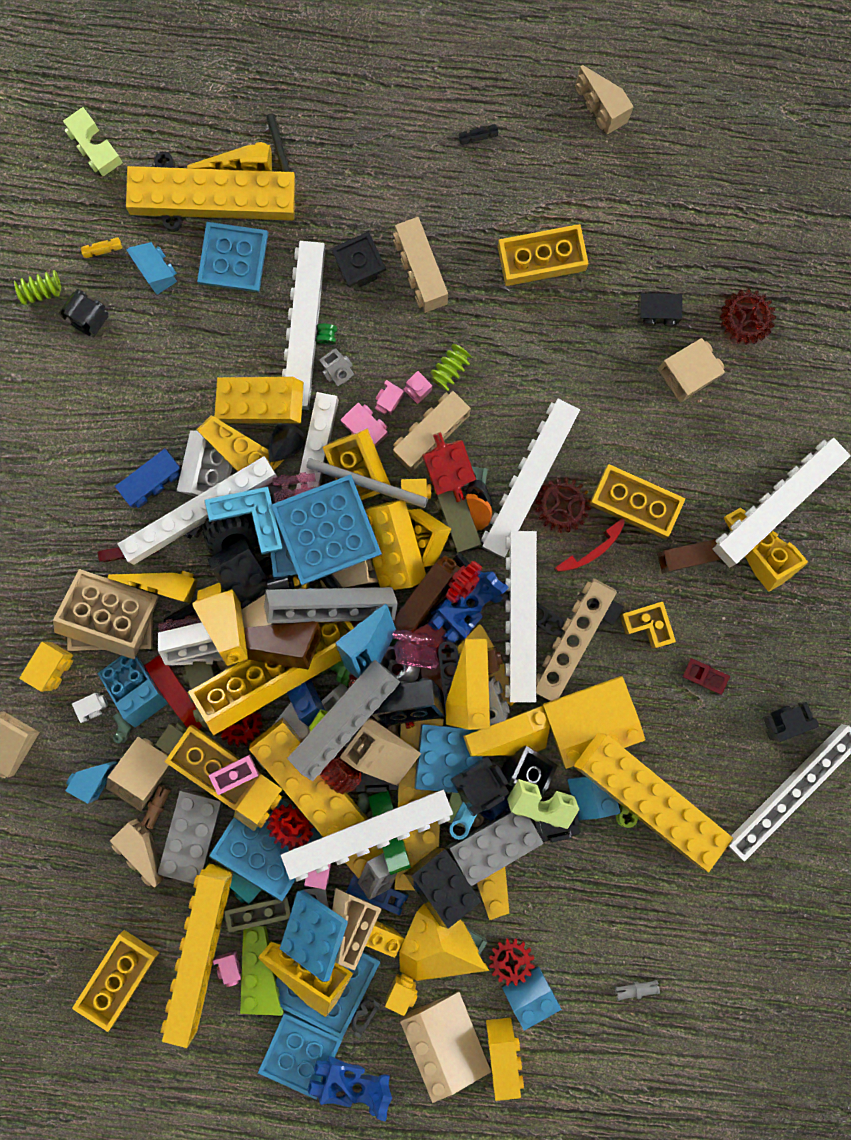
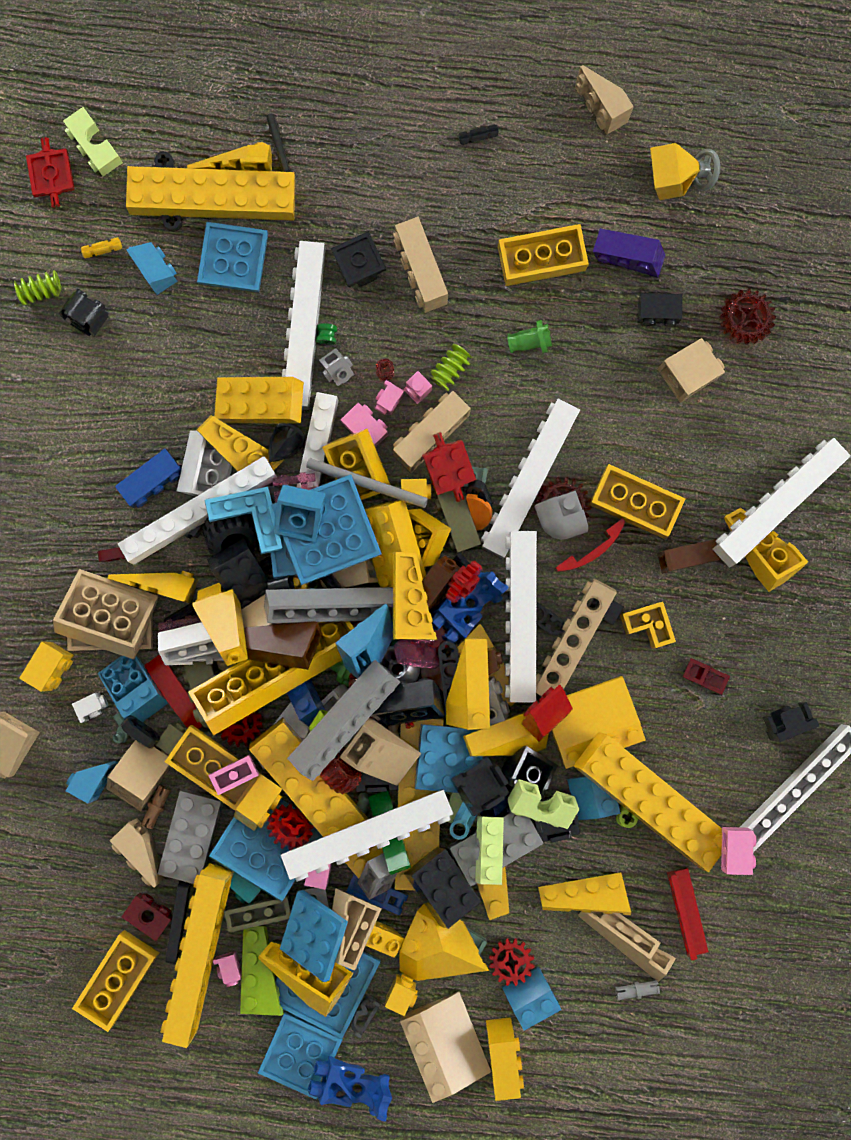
none -> red plate [26,137,75,208]
none -> black beam [121,715,160,748]
none -> dark red brick [122,893,173,941]
none -> black beam [165,880,191,964]
none -> dark azure slope [274,485,326,542]
none -> clear red bush [376,359,394,381]
none -> yellow wing [393,552,437,640]
none -> yellowish green arch [475,816,504,885]
none -> bright green piece [507,320,552,353]
none -> red slope [521,684,573,742]
none -> light grey brick [534,491,589,540]
none -> yellow wing [538,872,631,915]
none -> tan wedge [578,911,676,982]
none -> dark purple wedge [593,228,665,278]
none -> yellow piece [650,143,720,200]
none -> red fence [666,867,709,961]
none -> bright pink brick [721,827,756,875]

